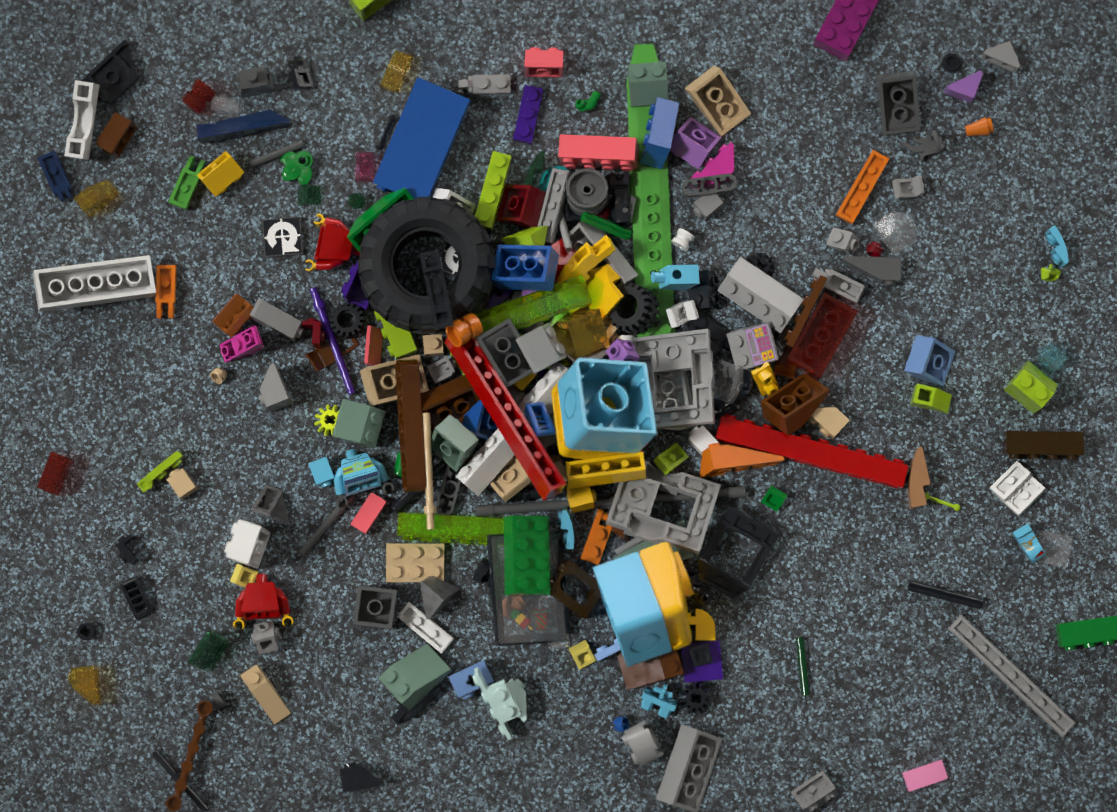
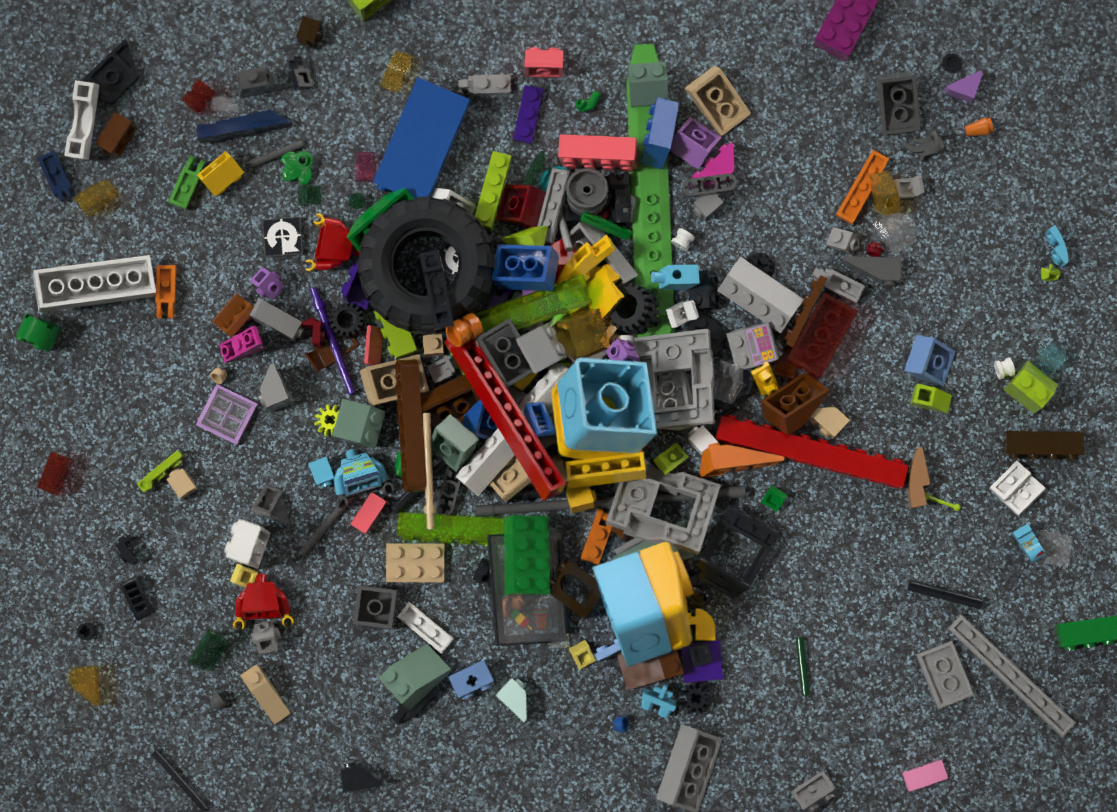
reddish brown bar [166,701,213,812] -> none
black hinge [376,114,396,150] -> none
flat silver slope [420,576,461,619] -> none
light aqua bracket [472,667,521,740] -> none
medium azure slope [557,506,575,549] -> none
light grey brick [622,720,663,766] -> none
light grey slope [981,41,1020,73] -> none
none -> green brick [16,313,61,352]
none -> clear piece [196,384,258,445]
none -> medium lavender brick [250,267,285,300]
none -> dark brown brick [296,16,323,48]
none -> clear yellow slope [870,170,901,216]
none -> light grey tile [916,641,974,709]
none -> white wheel [994,357,1015,380]

